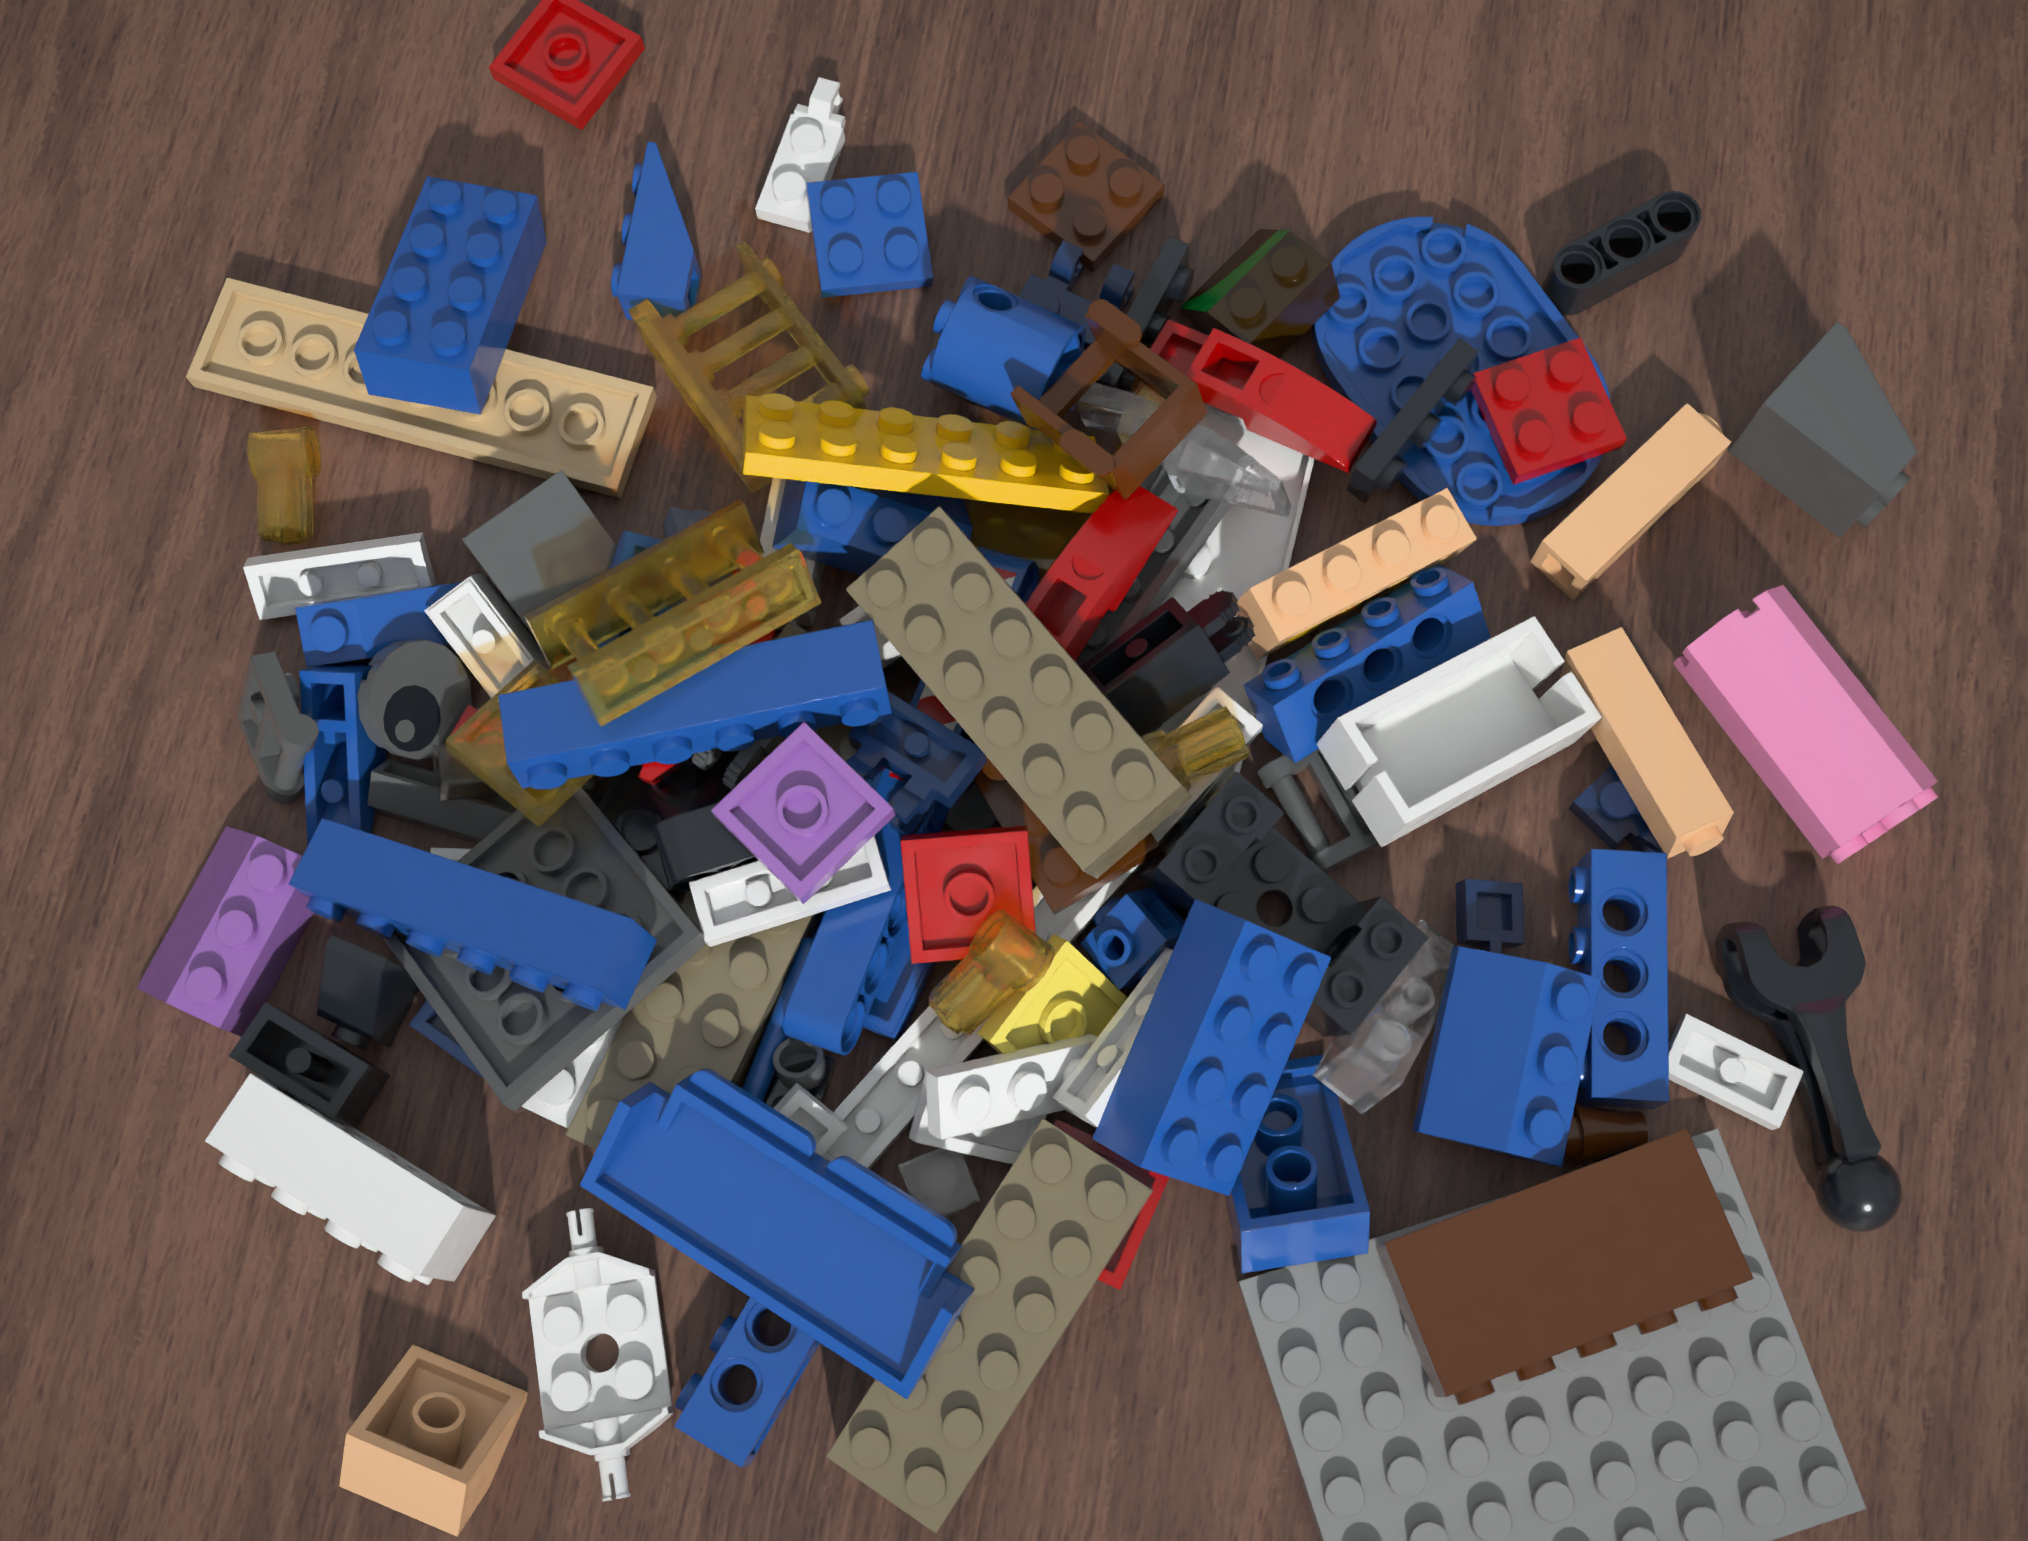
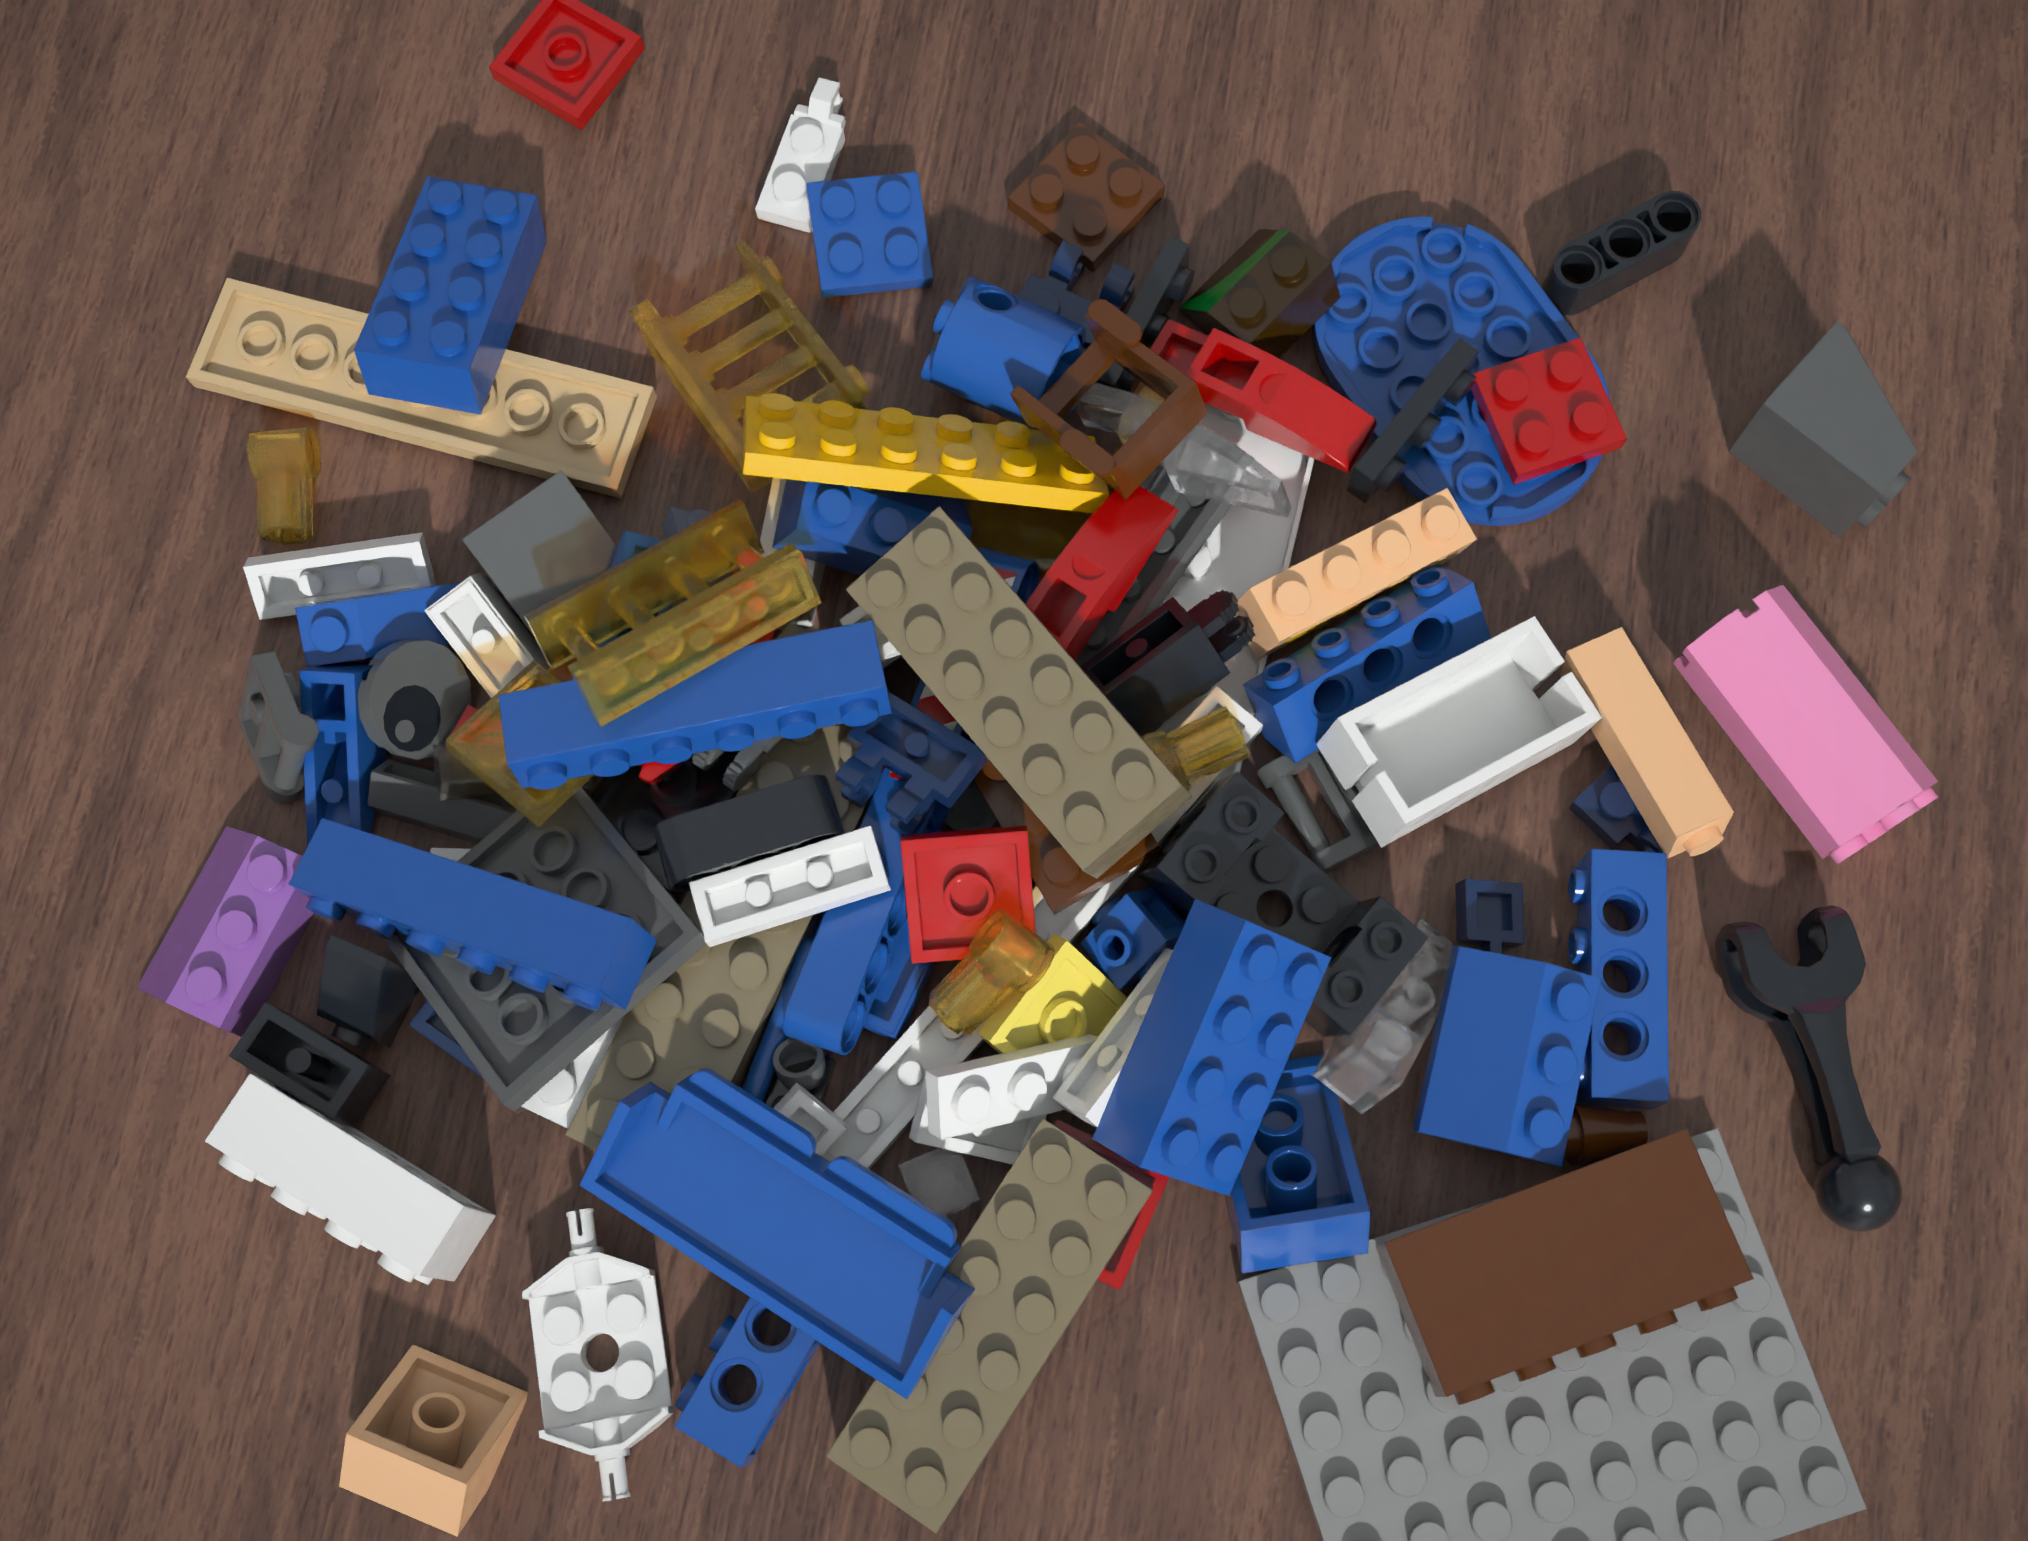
blue slope [611,142,703,328] -> none
medium lavender plate [711,722,895,904] -> none
light nougat brick [1530,403,1731,601] -> none
white plate [1668,1014,1804,1130] -> none

